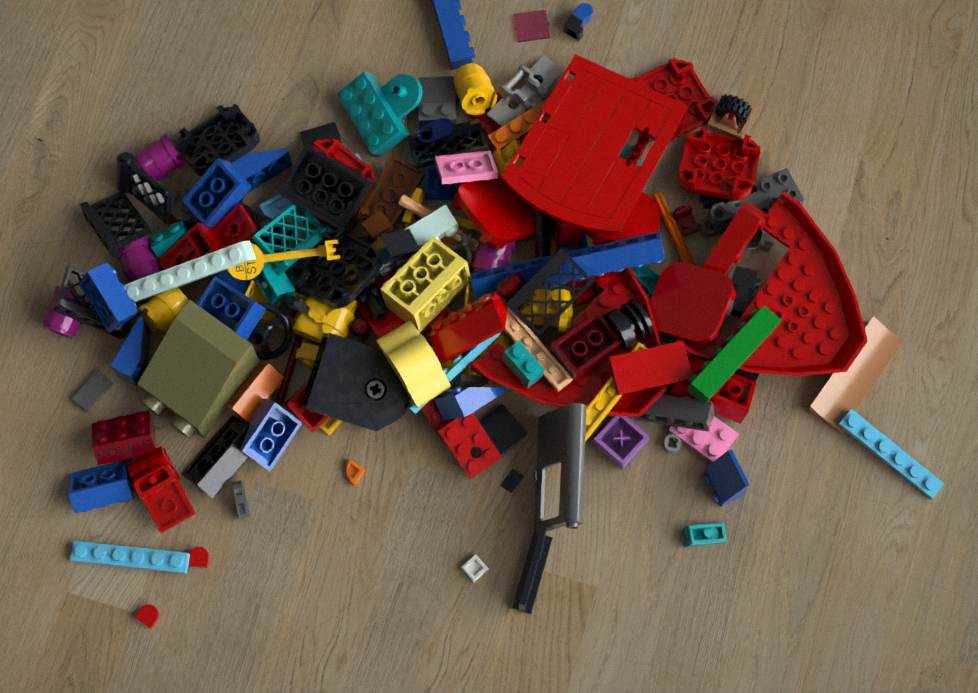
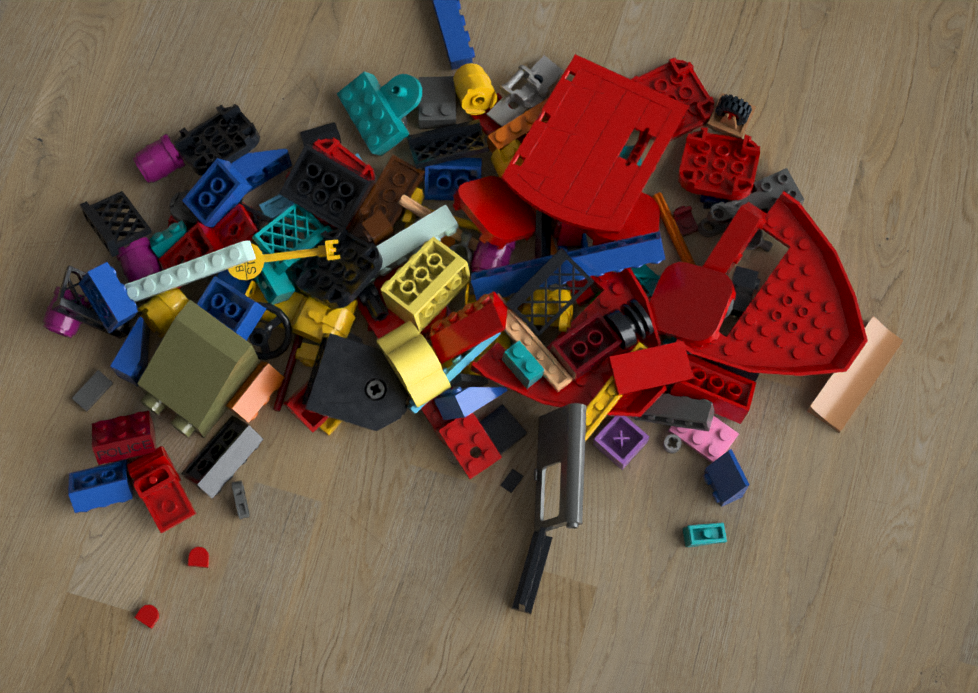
medium azure plate [70,541,190,574] -> none
black piece [116,152,172,224] -> none
blue slope [240,398,302,471] -> none
black bracket [278,293,310,317] -> none
orange tile [346,459,366,486] -> none
dark red cylinder [353,319,369,341] -> none
black brick [371,229,420,265] -> none
clear blue piece [417,118,453,143] -> none
bright pink plate [435,151,498,184] -> none
white tile [461,554,489,583] -> none
dark red brick [496,272,526,300] -> none
clear pink piece [514,10,550,42] -> none
leg [564,3,593,41] -> none
green brick [687,305,782,405] -> none
medium azure plate [838,409,944,500] -> none

